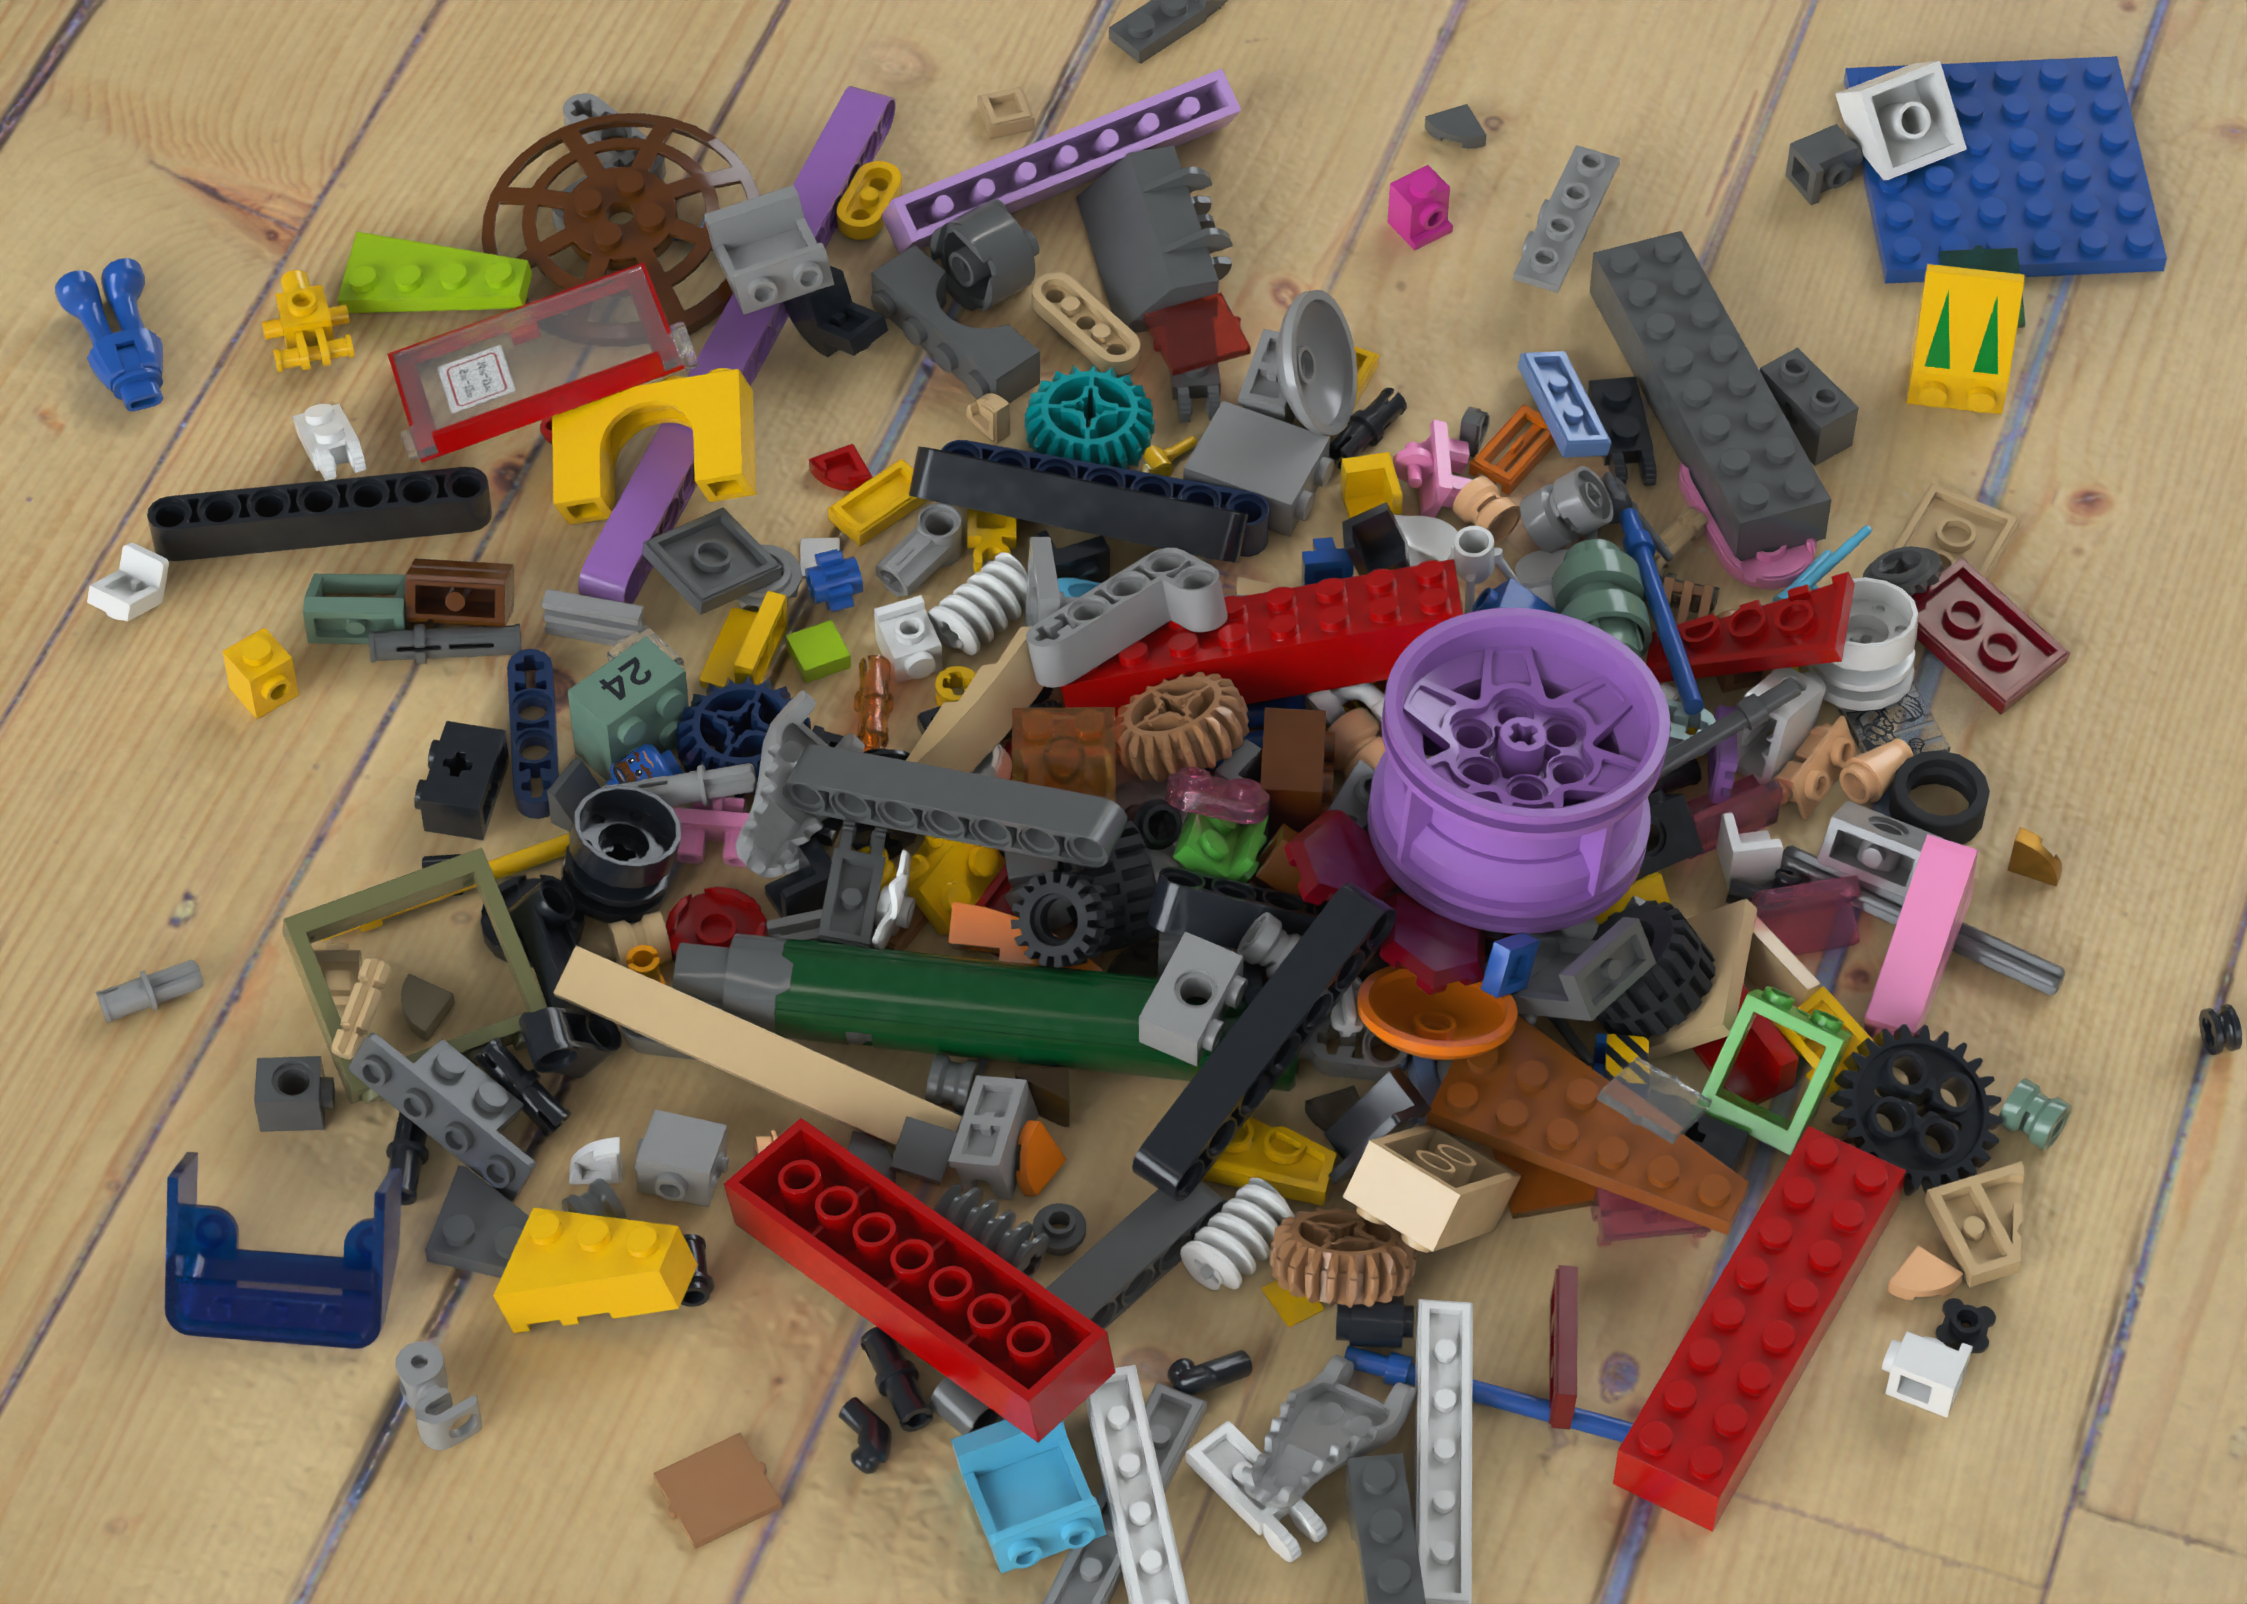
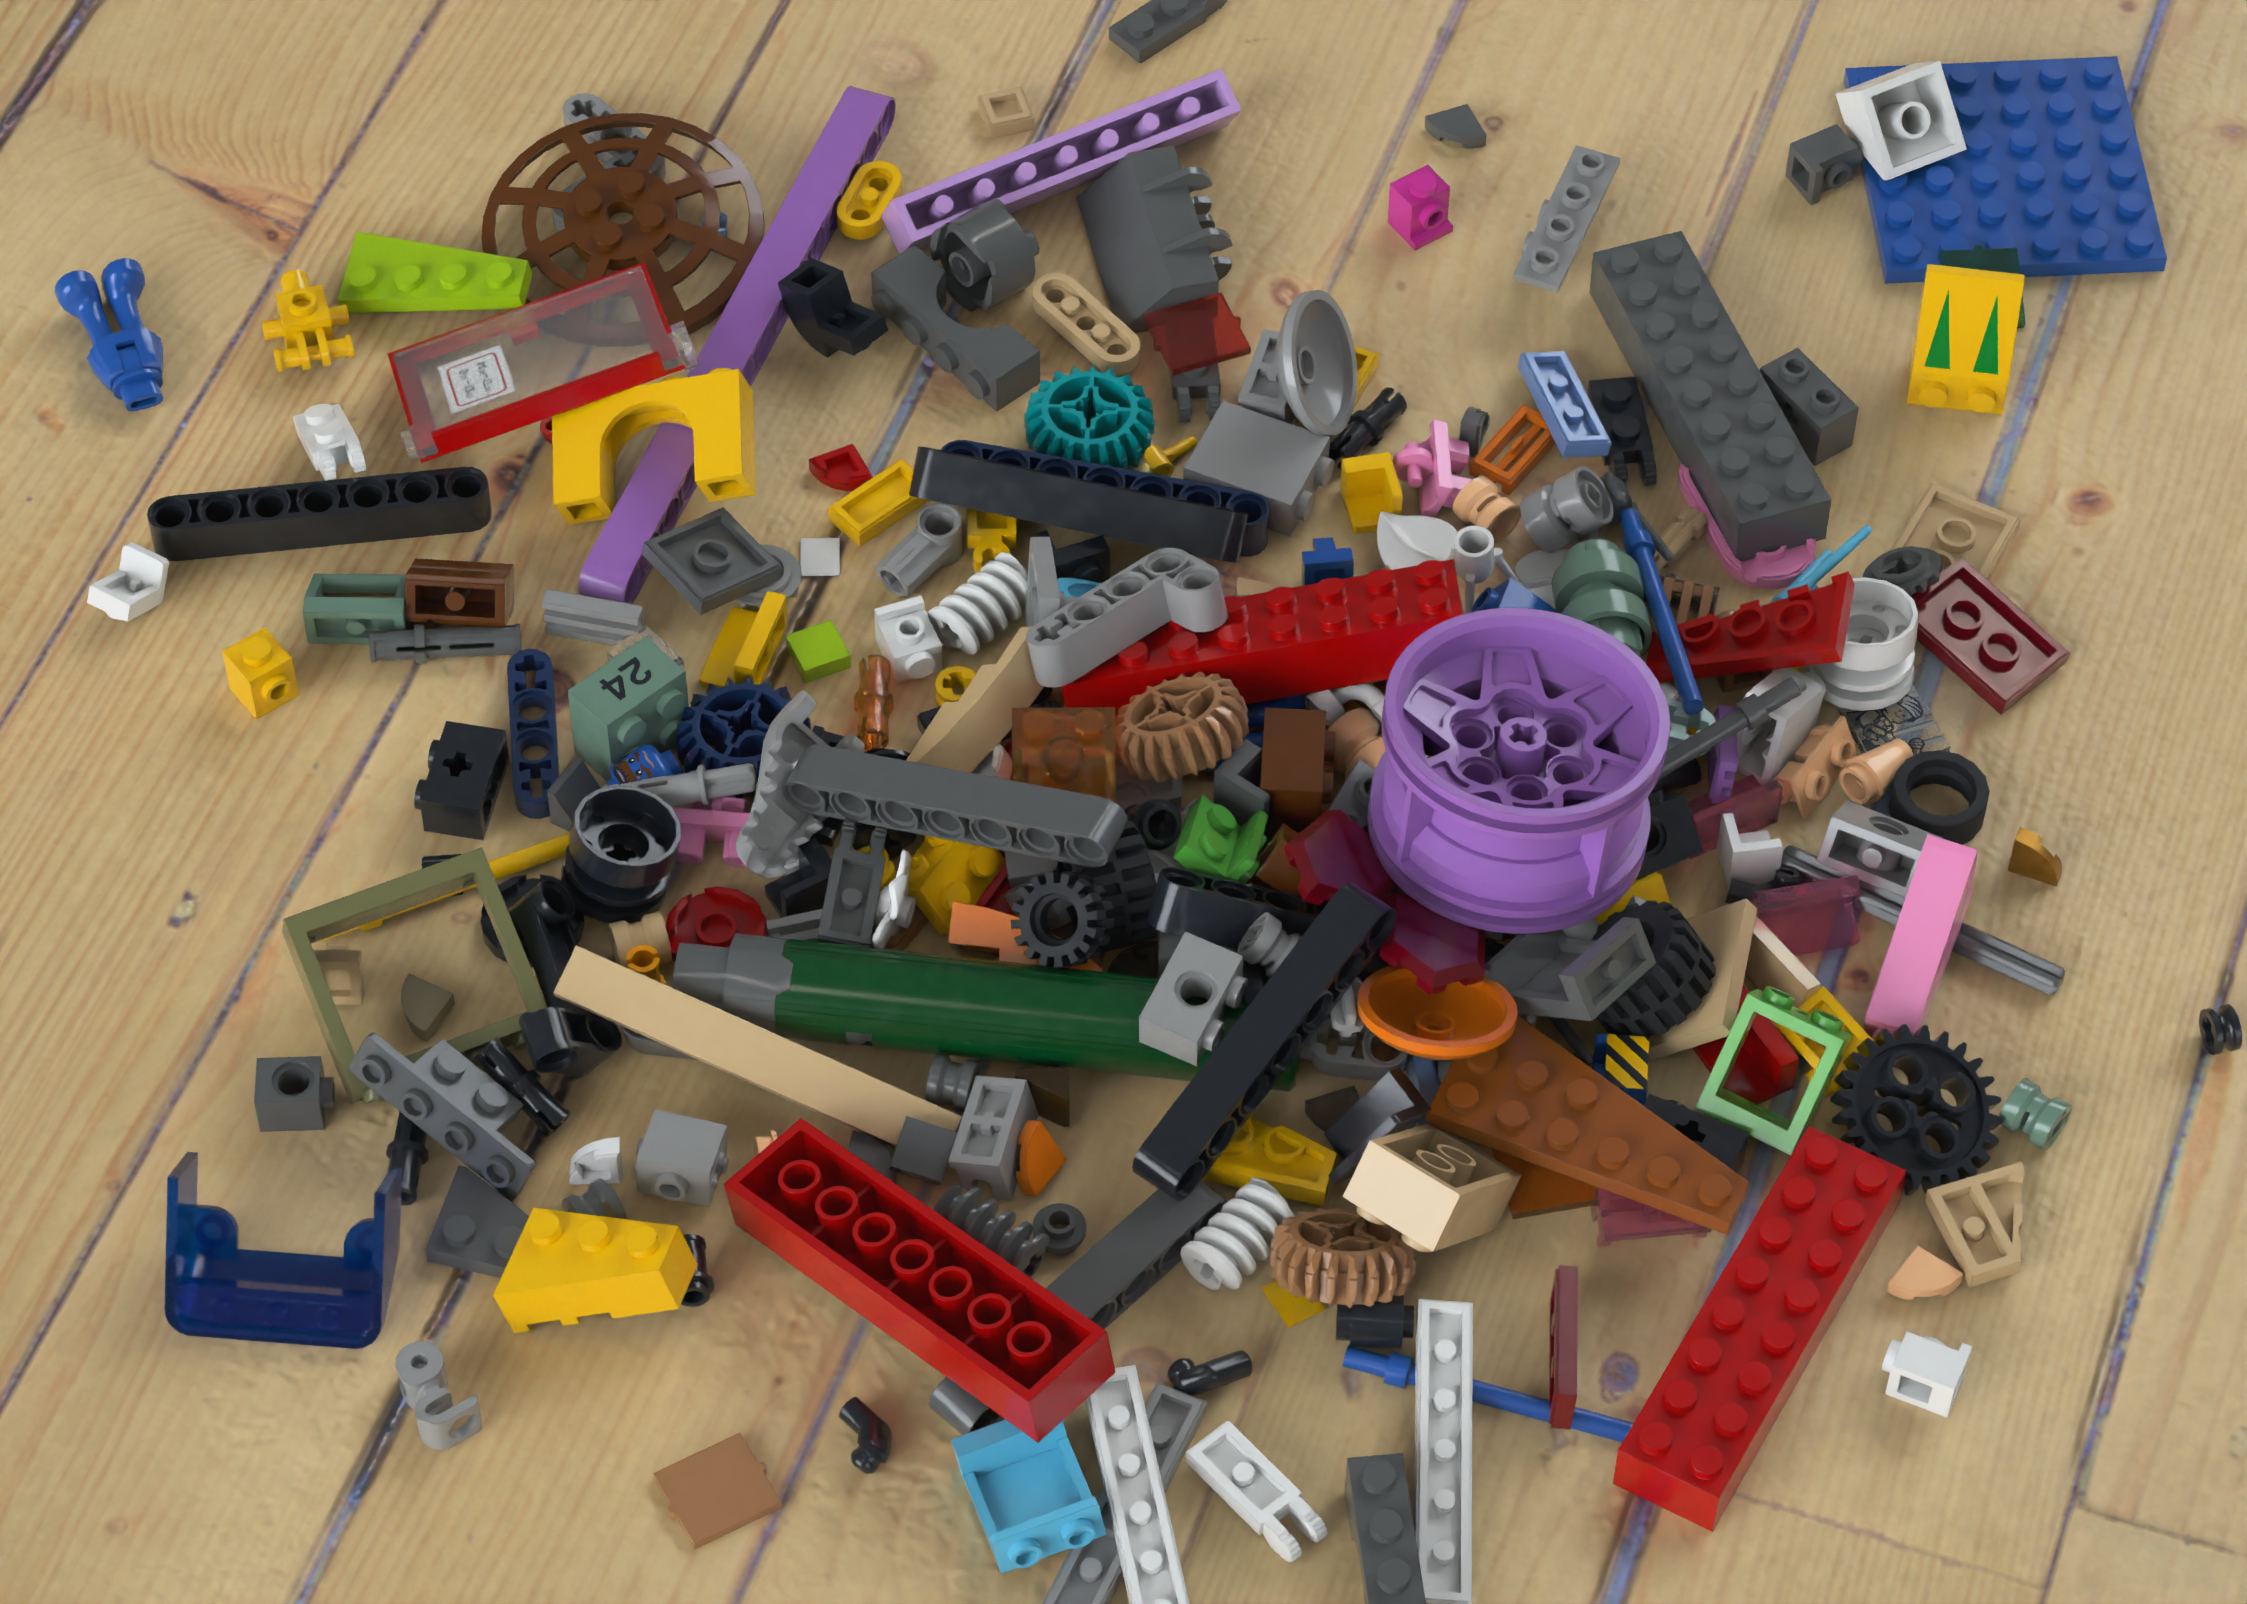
light grey axle [96,960,203,1023] -> none
tan axle [331,957,391,1060] -> none
light grey panel [703,185,834,315] -> none
blue gear [805,549,863,612] -> none
black pin [860,1327,934,1432] -> none
tan tile [966,393,1010,443] -> none
clear pink plate [1165,767,1270,824] -> none
light grey animal [1242,1355,1417,1509] -> none
black panel [1342,502,1410,576] -> none
blue tile [1481,932,1540,998] -> none
clear piece [1597,1057,1712,1144] -> none
black plate [1935,1298,1996,1354] -> none

